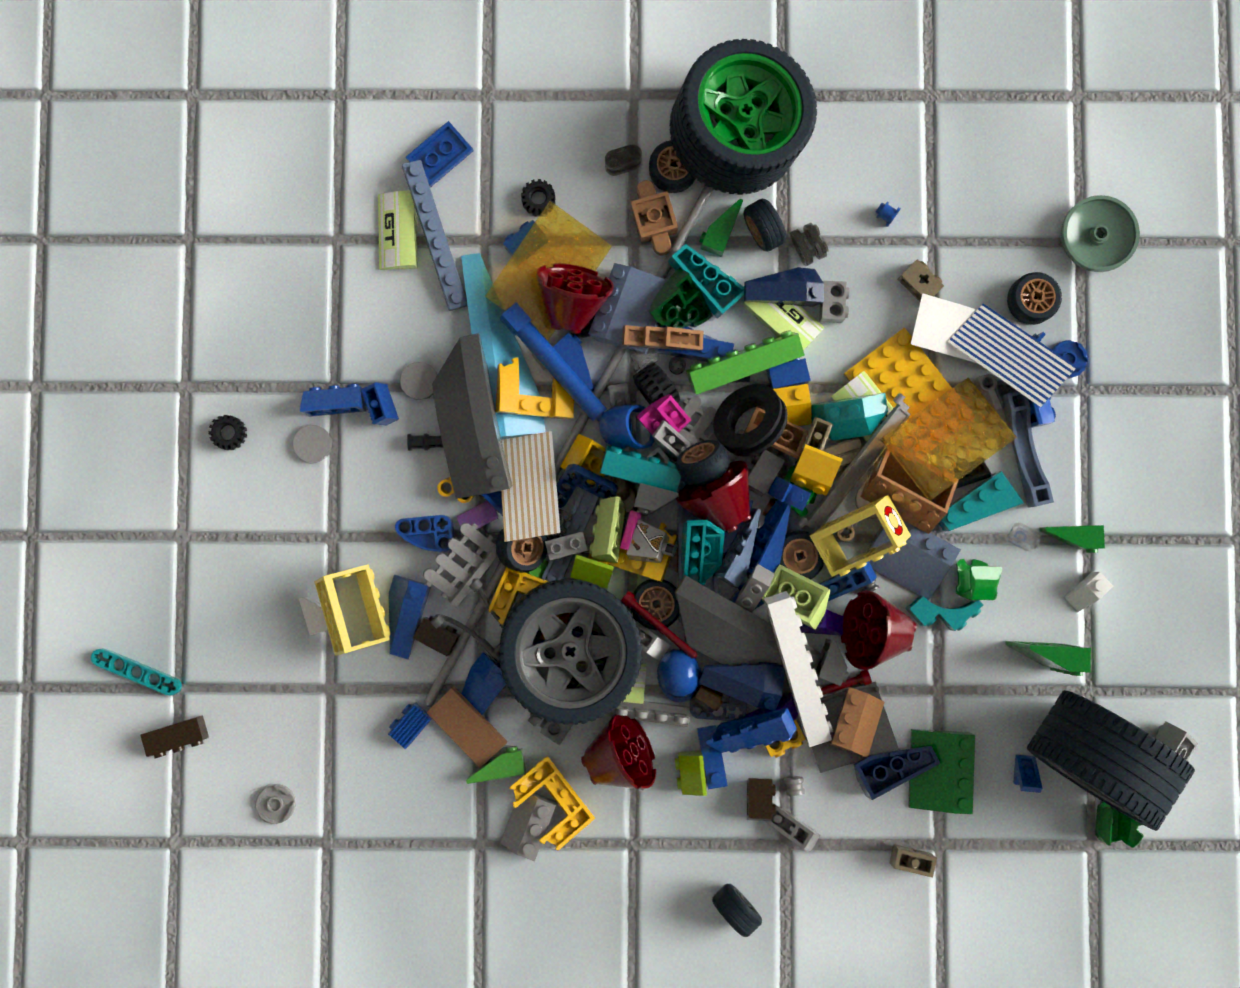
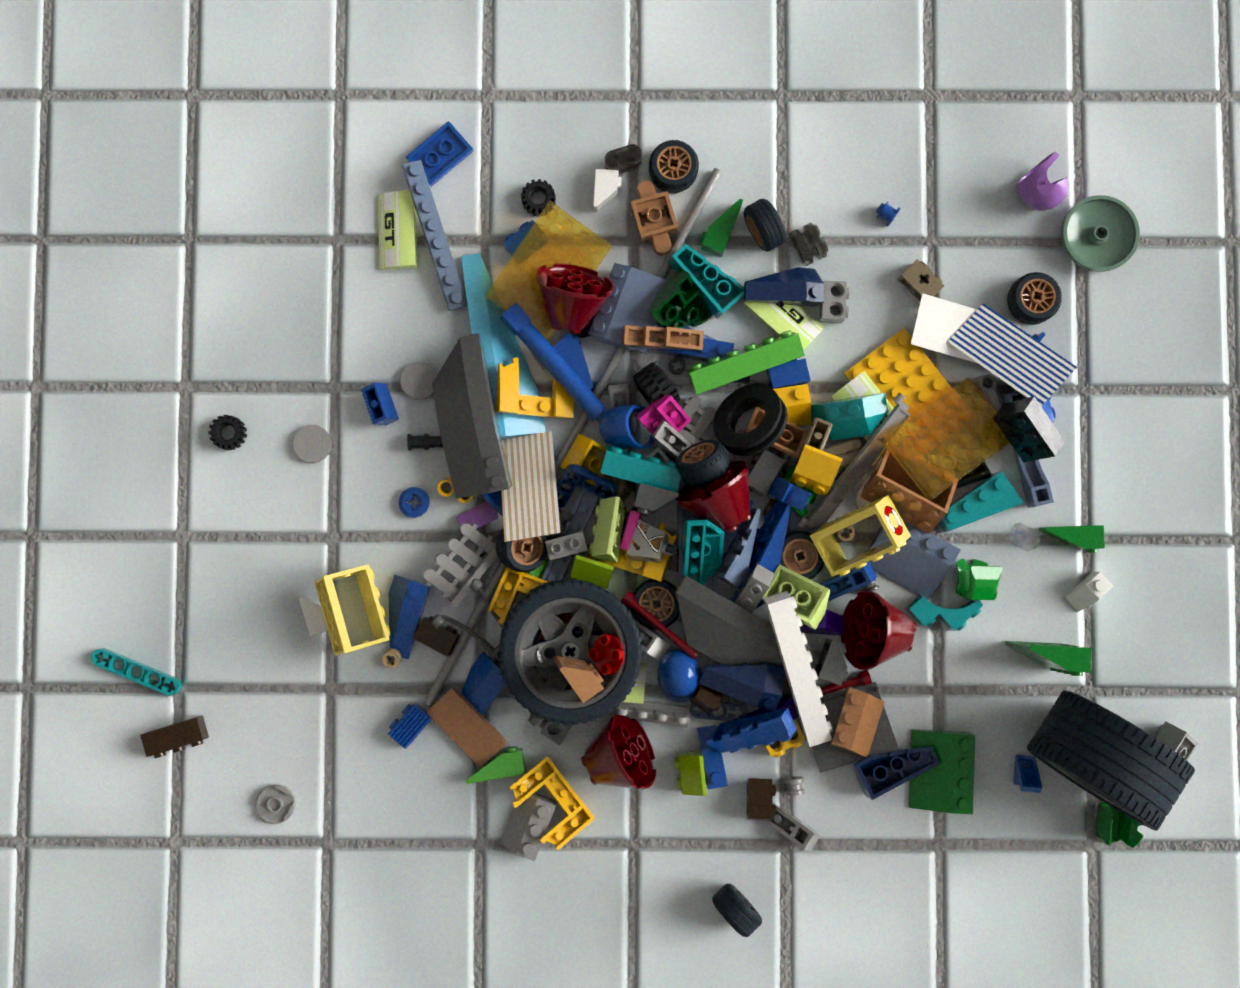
blue slope [300,384,366,417] -> none
blue beam [395,515,454,552] -> none
wheel [669,39,817,195] -> none
dark tan brick [889,844,937,878] -> none
blue tile [1051,340,1088,379] -> none
none -> tan bush [382,648,402,668]
none -> blue gear [399,487,430,518]
none -> medium nougat slope [553,656,604,703]
none -> red dish [589,634,624,675]
none -> white slope [593,169,622,212]
none -> black brick [993,396,1065,462]
none -> medium lavender piece [1016,152,1069,211]

